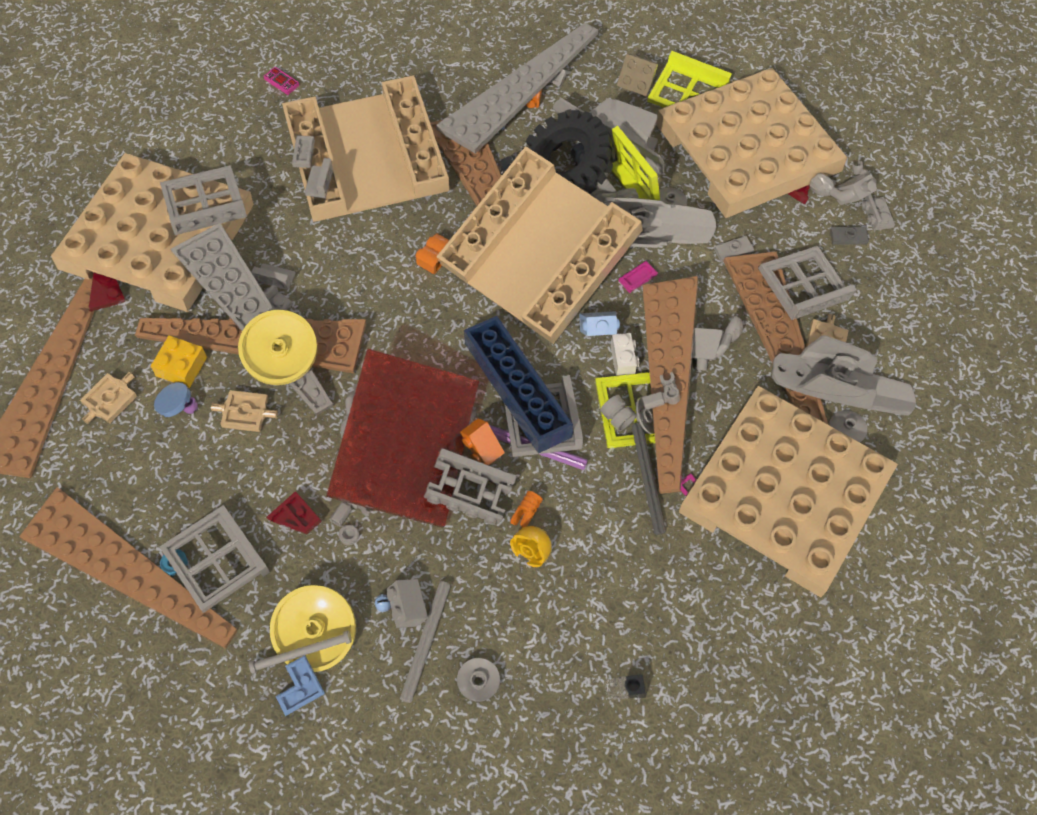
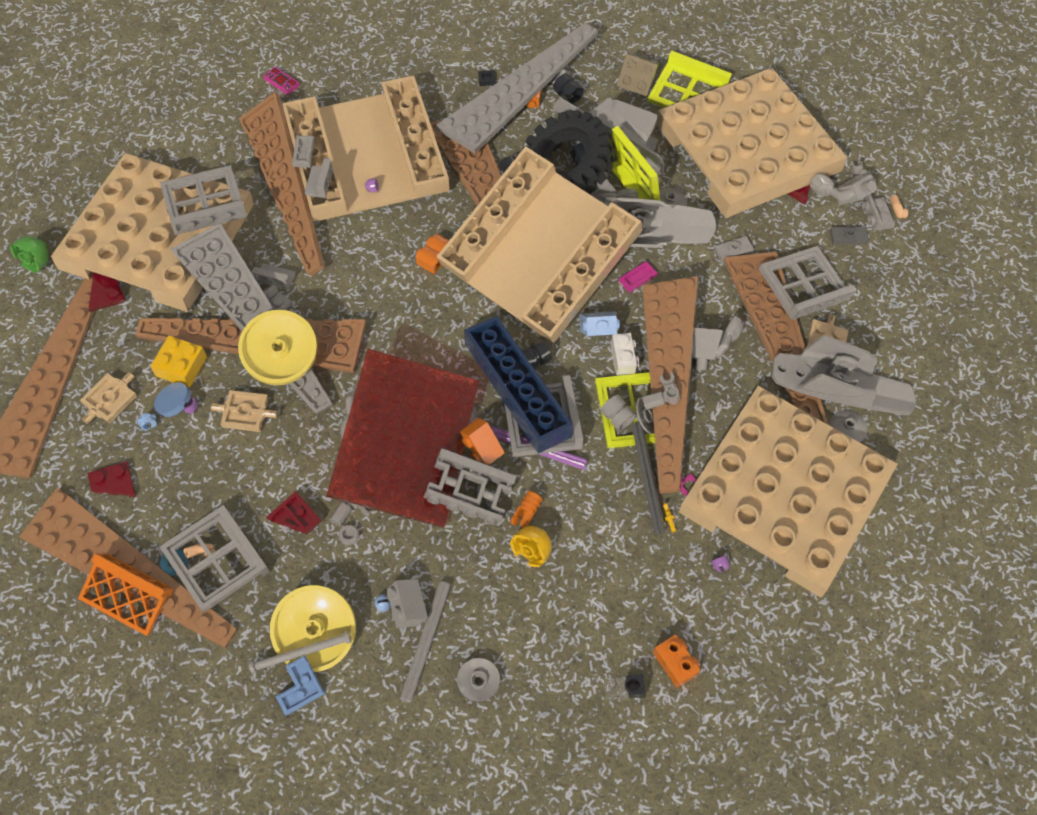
none -> bright green cylinder [10,236,49,273]
none -> orange fence [78,553,174,636]
none -> dark red wing [87,461,136,497]
none -> light blue plate [137,413,157,431]
none -> light nougat arm [184,544,216,558]
none -> medium nougat wing [239,92,325,276]
none -> medium lavender hinge [365,178,379,193]
none -> black tile [478,70,495,86]
none -> black wheel [521,339,552,369]
none -> black wheel [553,73,584,104]
none -> orange brick [653,635,701,688]
none -> yellow hand [663,503,676,533]
none -> medium lavender hinge [711,556,729,573]
none -> light nougat arm [890,195,908,219]

